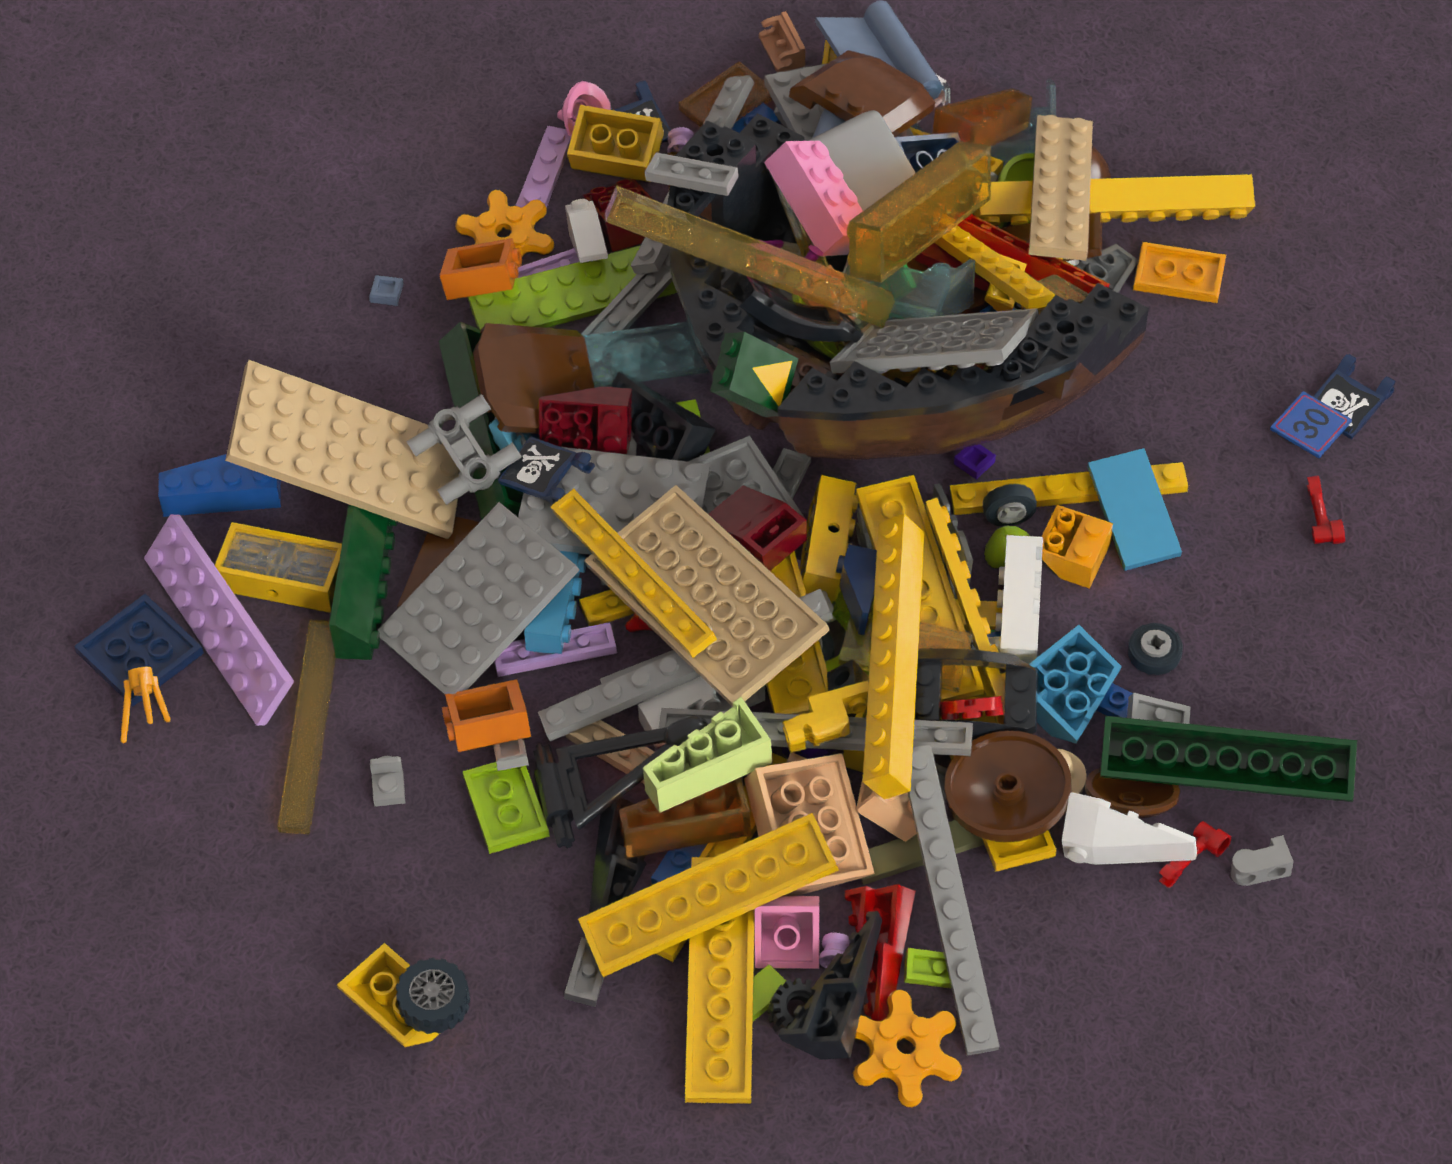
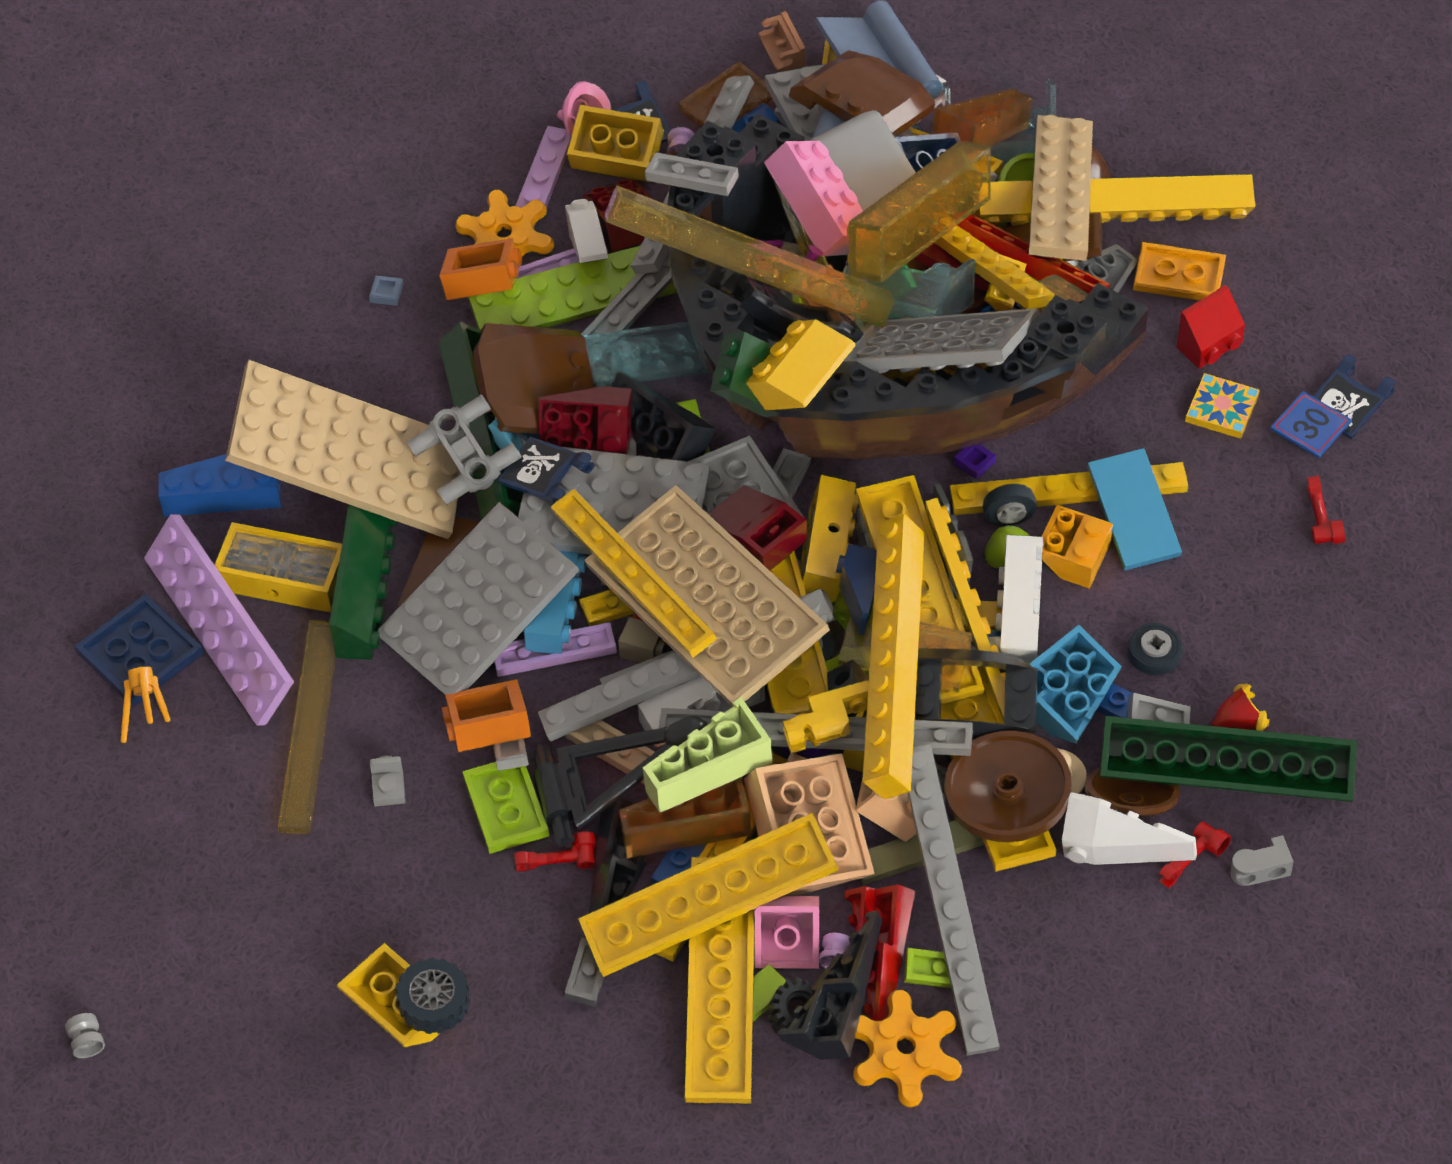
red plate [940,696,1004,720] -> none
none -> light grey wheel [65,1013,105,1058]
none -> red brick [514,831,597,872]
none -> dark tan brick [618,617,667,663]
none -> yellow slope [746,320,856,410]
none -> red slope [1176,285,1245,369]
none -> tile [1185,373,1260,439]
none -> red hat [1210,684,1269,731]

